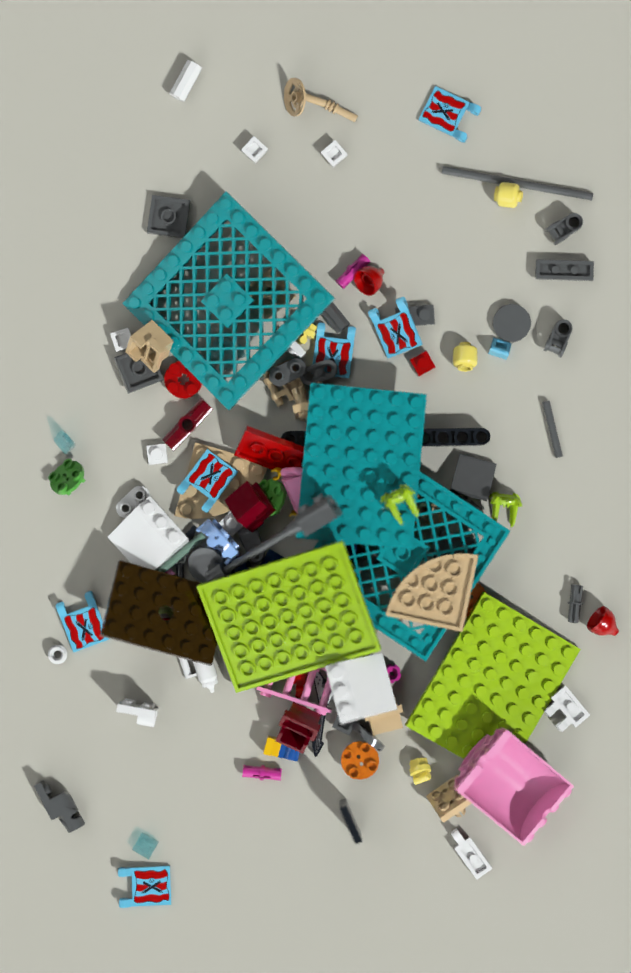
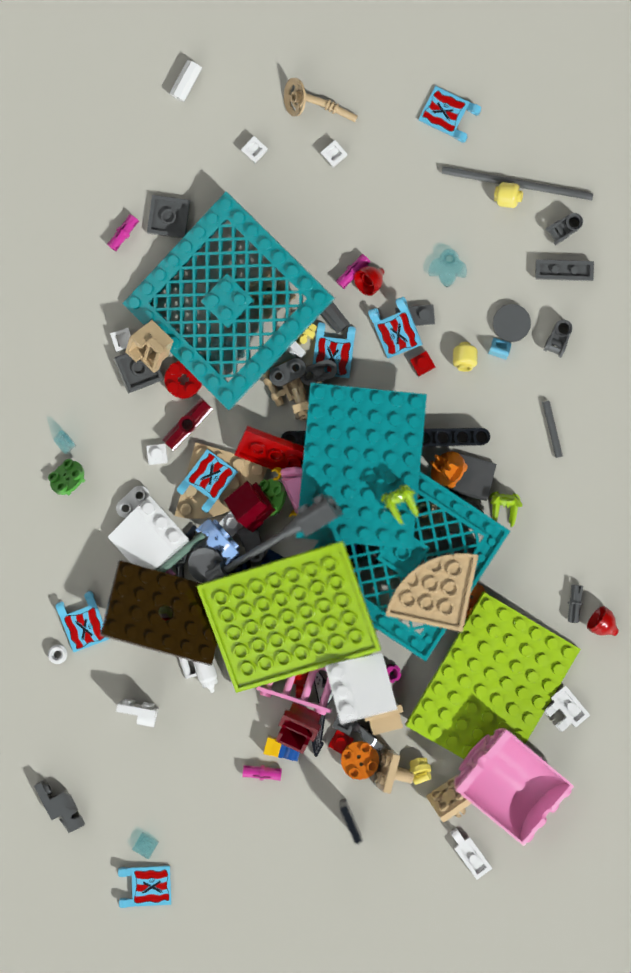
none -> dark pink pin [107,214,139,251]
none -> red plate [328,730,354,754]
none -> tan plate [374,749,414,794]
none -> clear light blue plate [428,249,467,288]
none -> orange plate [430,451,468,489]

